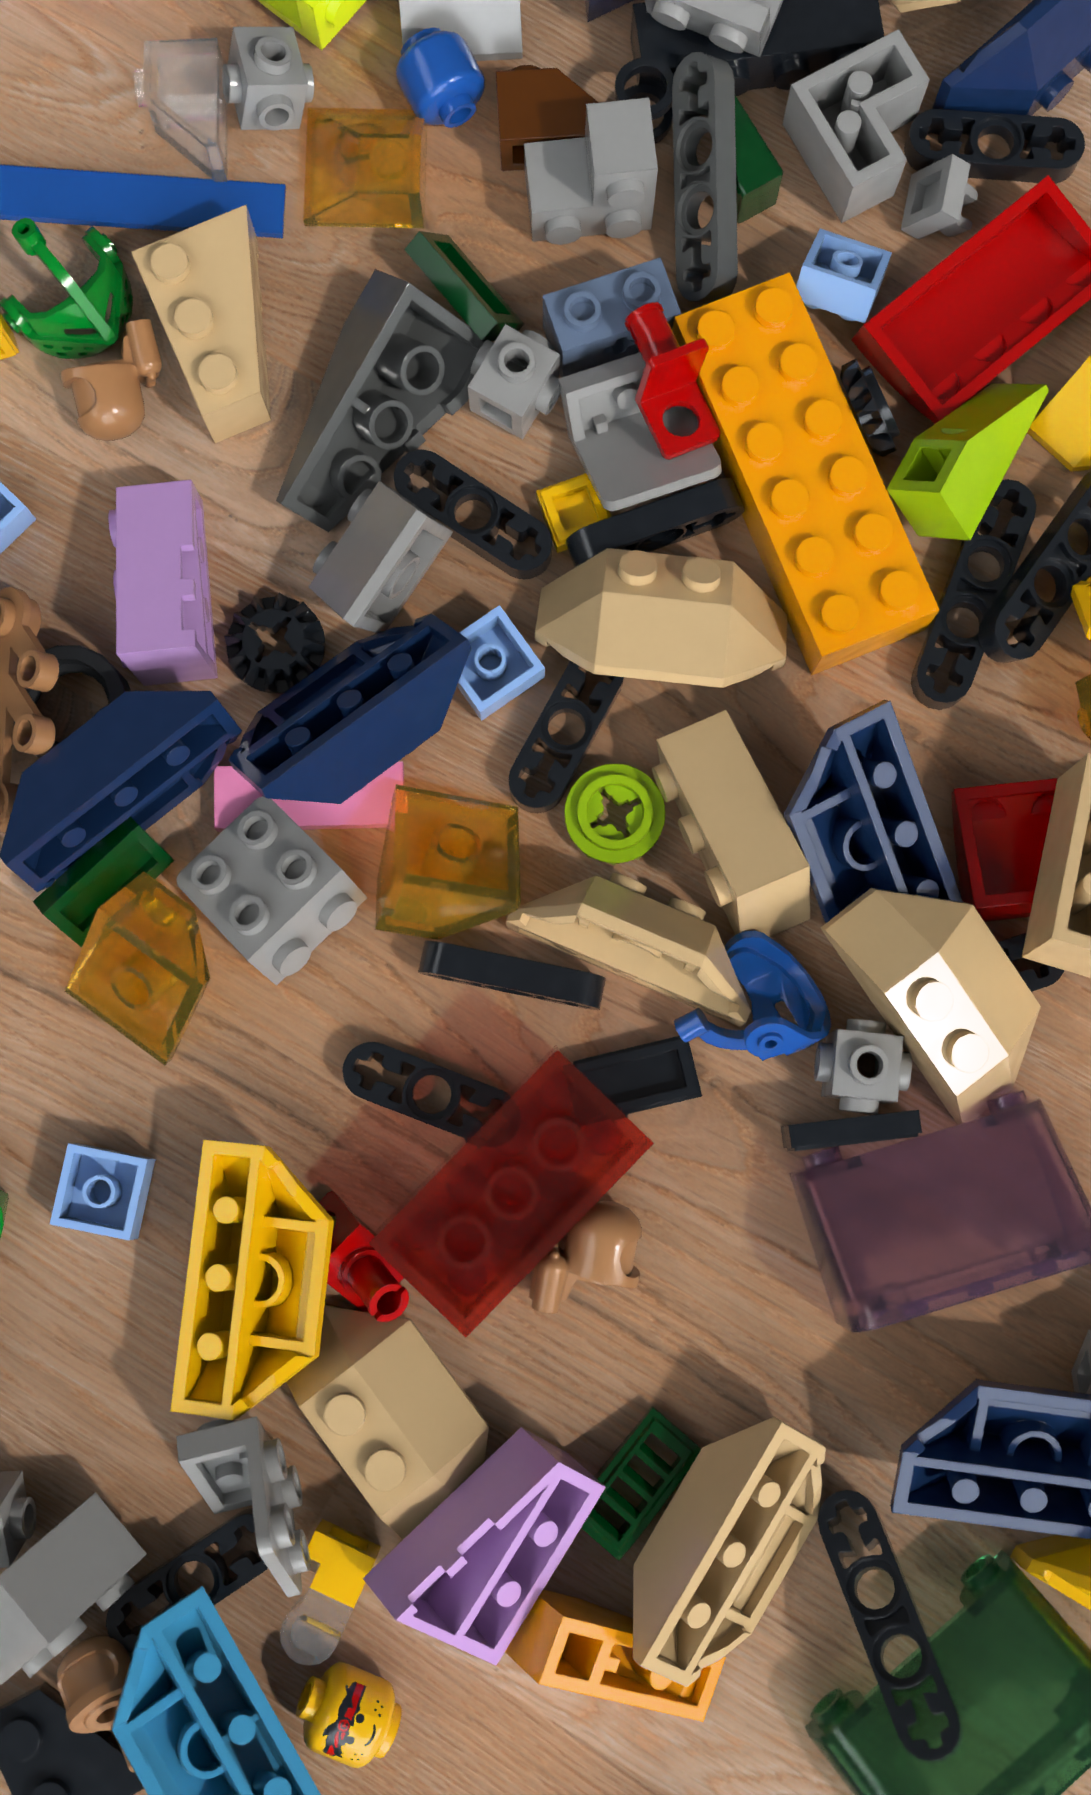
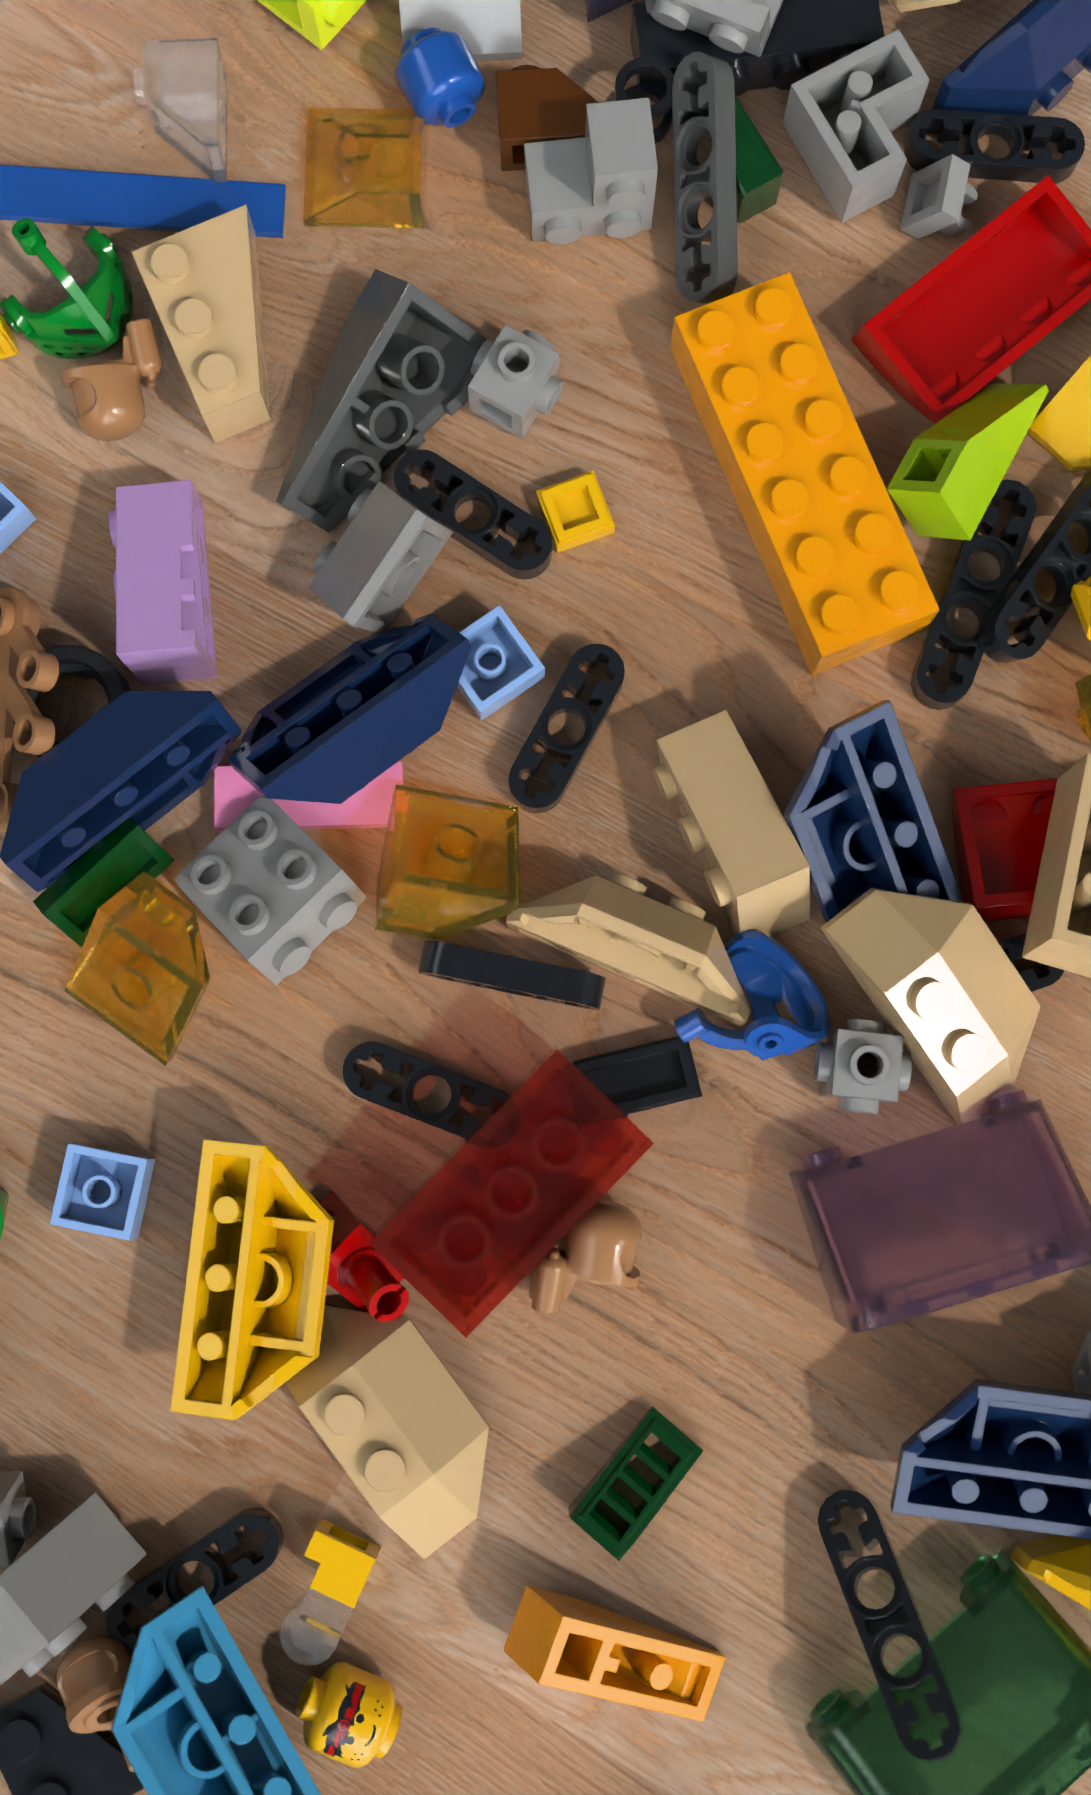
light grey bracket [176,1416,310,1597] -> none
light grey brick [222,27,314,130] -> none
black gear [224,593,326,693] -> none
lavender wedge [362,1427,606,1665] -> none
dark green tile [404,231,524,341] -> none
tan wedge [535,548,787,688] -> none
sand blue brick [543,257,681,378] -> none
light grey bracket [558,352,722,511] -> none
lime gear [564,764,665,865] -> none
black beam [565,478,745,567] -> none
red bracket [624,302,721,460] -> none
tan wedge [633,1417,826,1687] -> none
black tile [781,1110,922,1151] -> none
light blue piece [796,228,892,324] -> none
black gear [840,359,901,457] -> none

